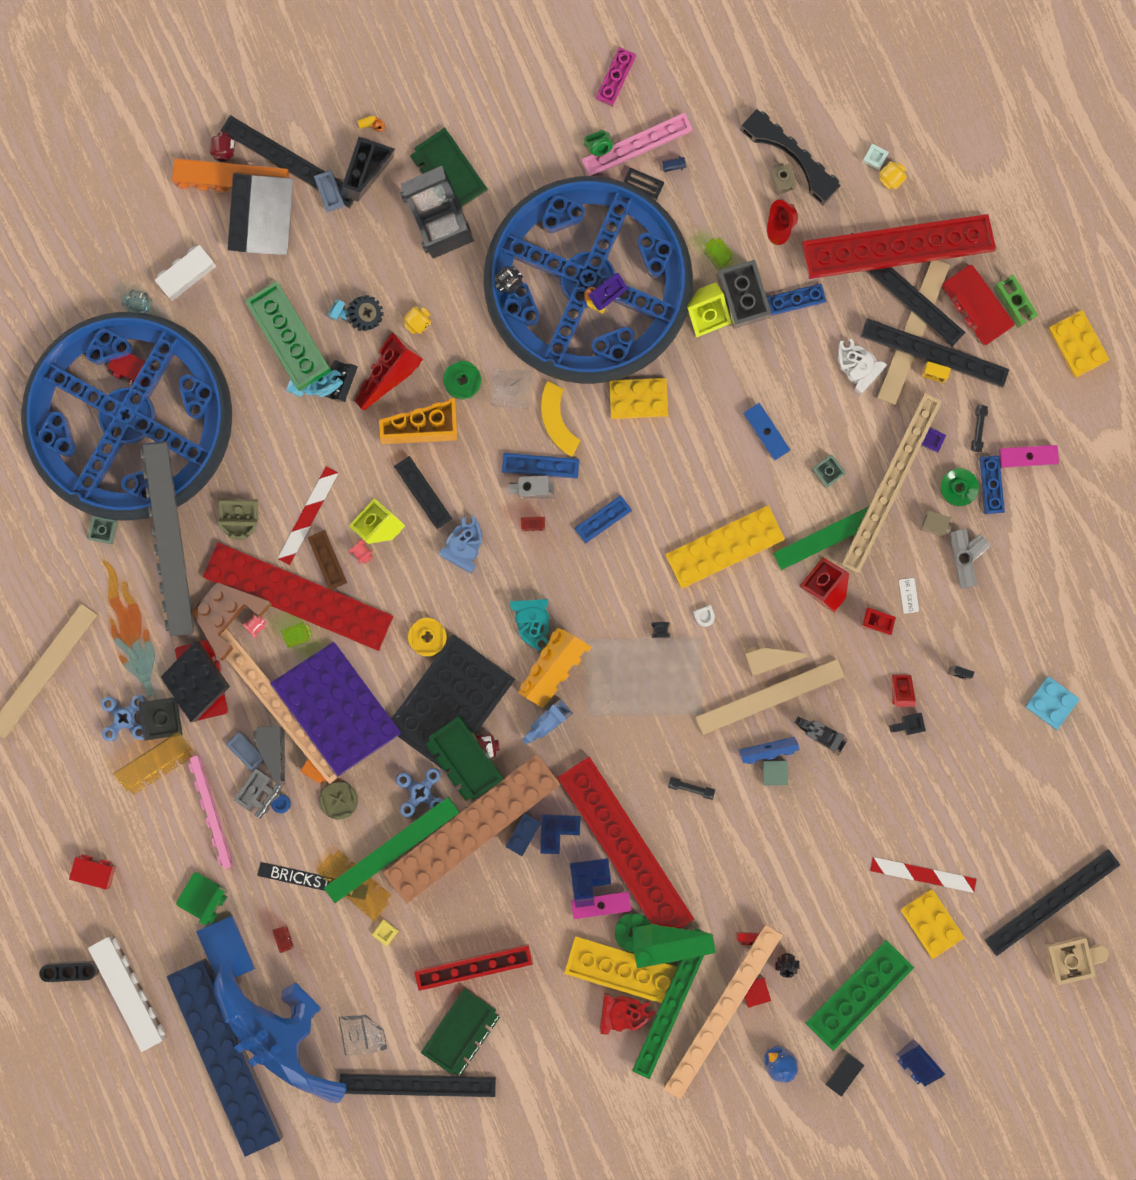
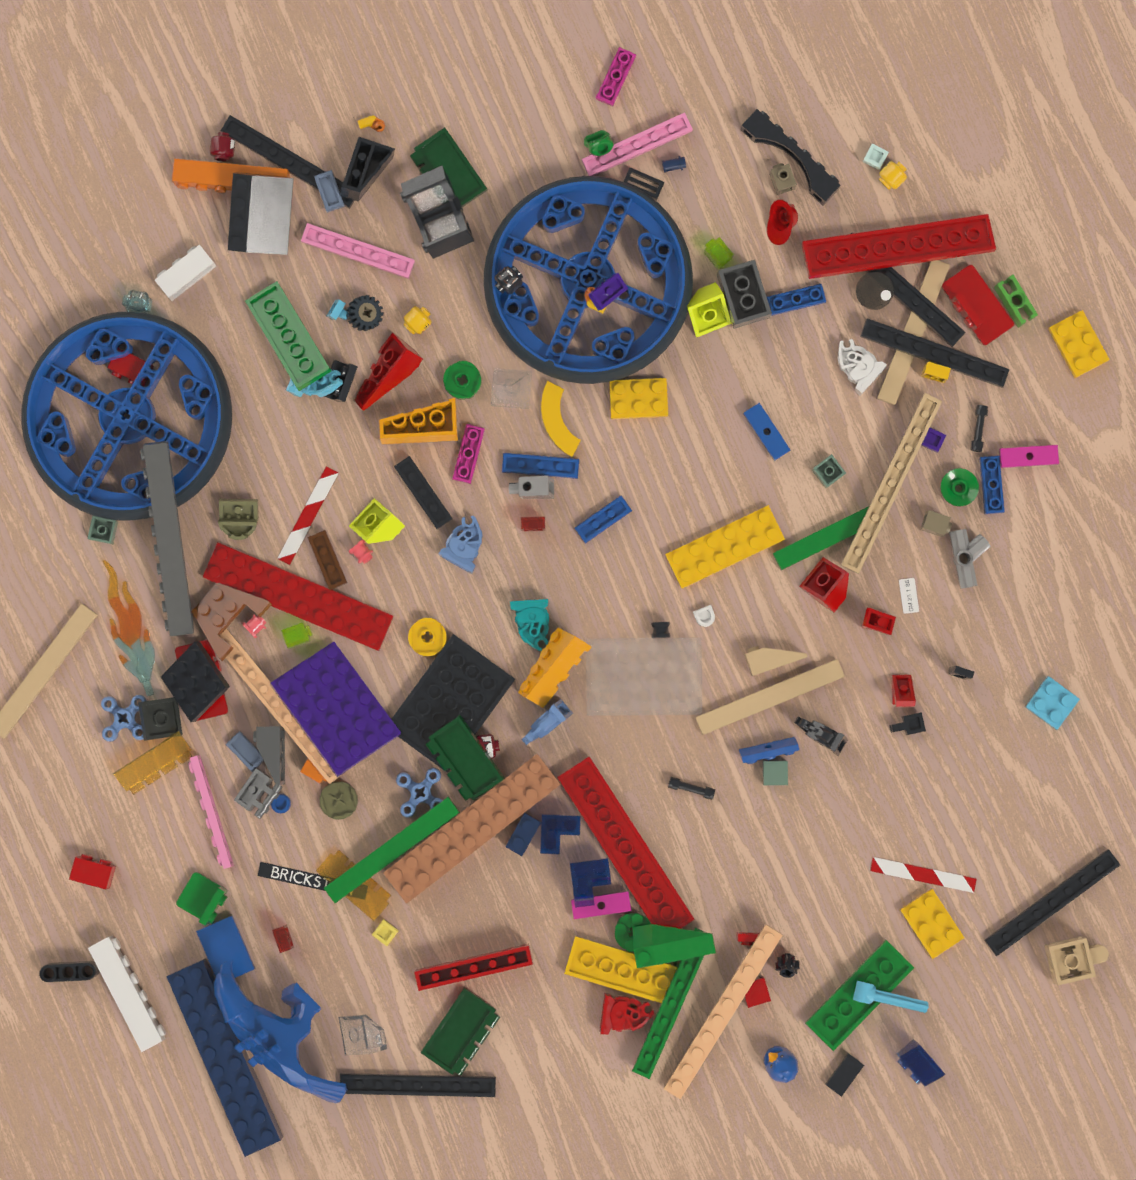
none -> bright pink plate [301,223,415,279]
none -> dark pink tile [452,424,485,484]
none -> medium azure axle [853,981,929,1013]
none -> clear smoke tile [856,271,895,310]

